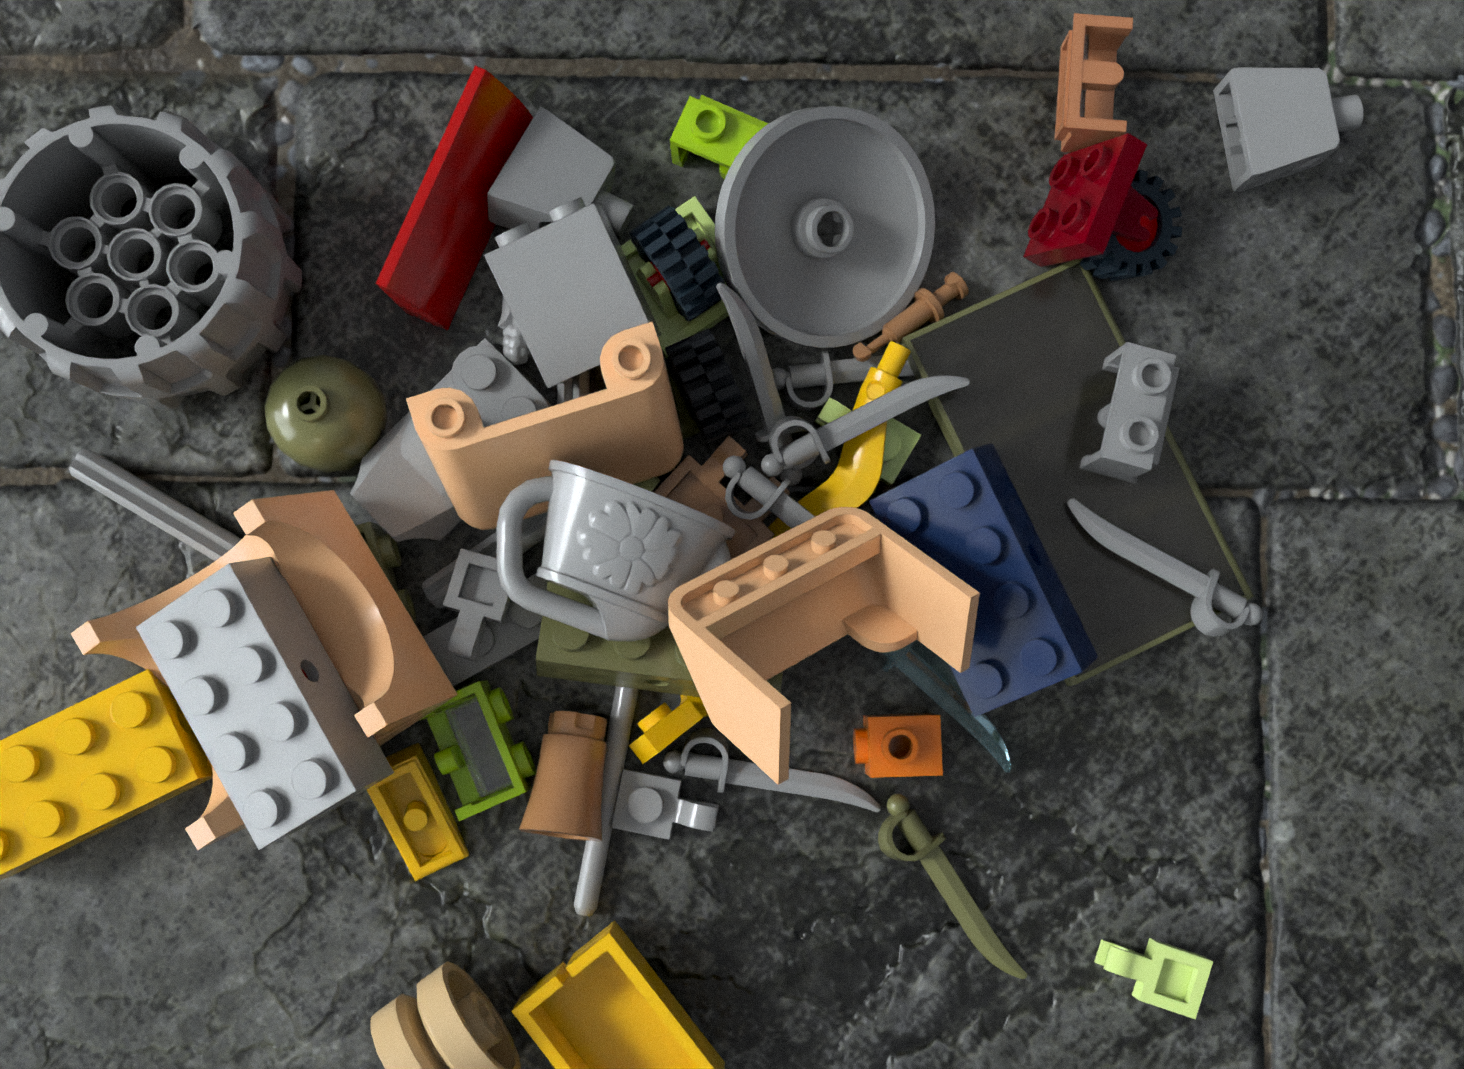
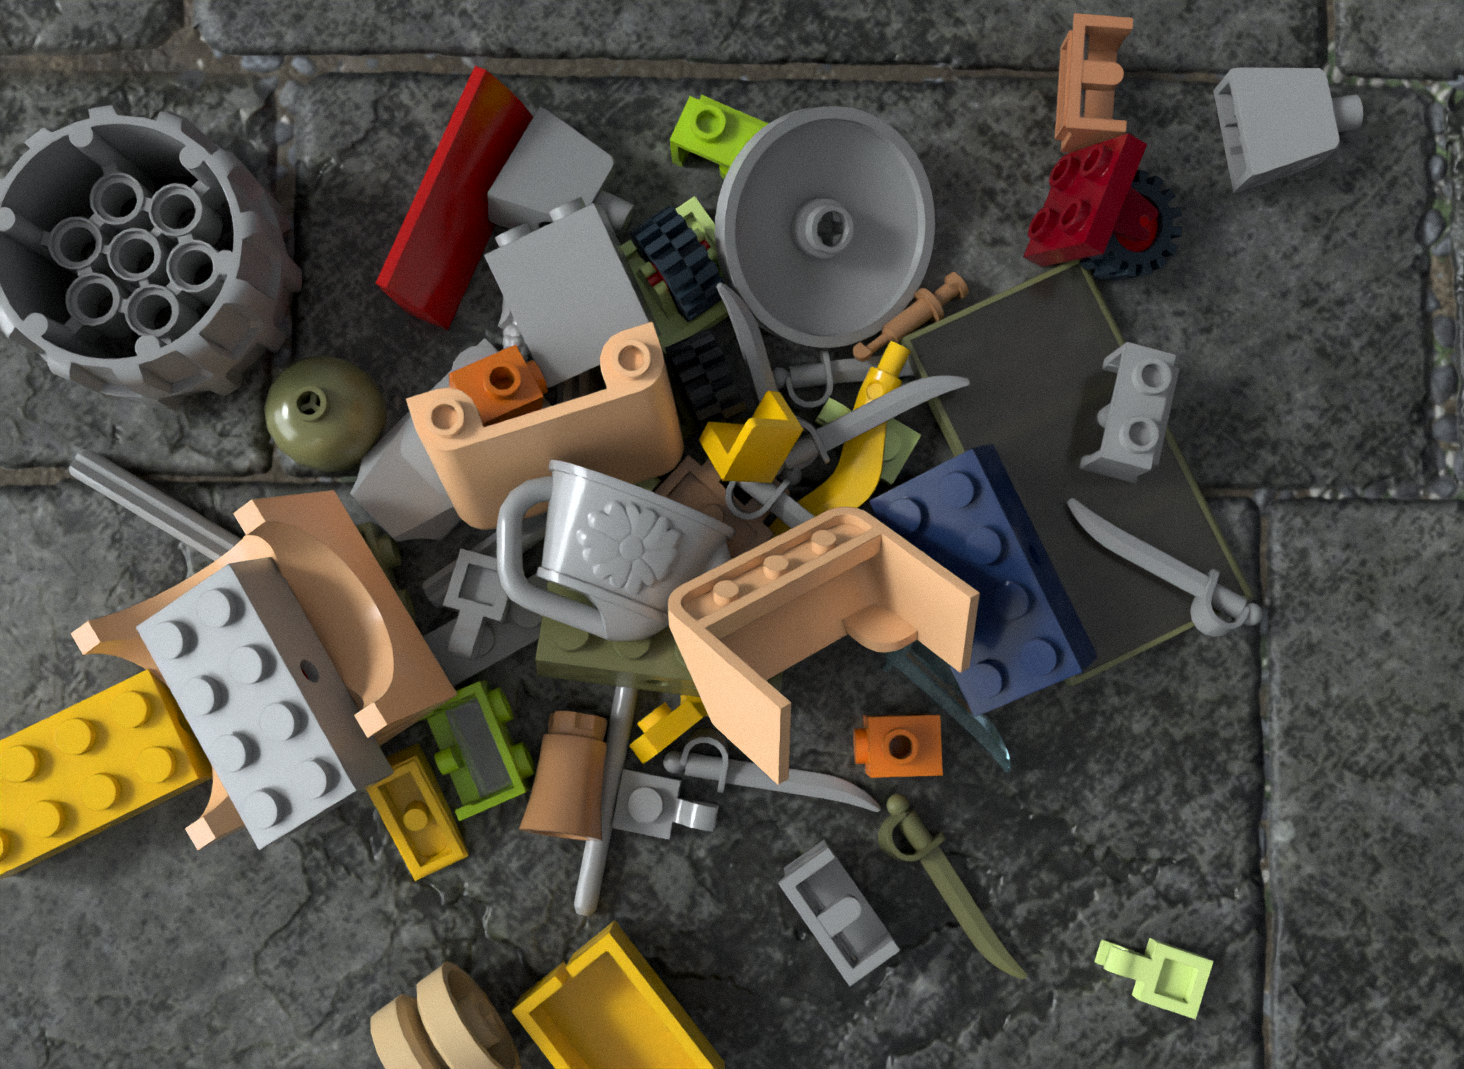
none -> orange brick [449,344,548,427]
none -> yellow panel [699,391,803,483]
none -> light grey window [778,839,900,986]

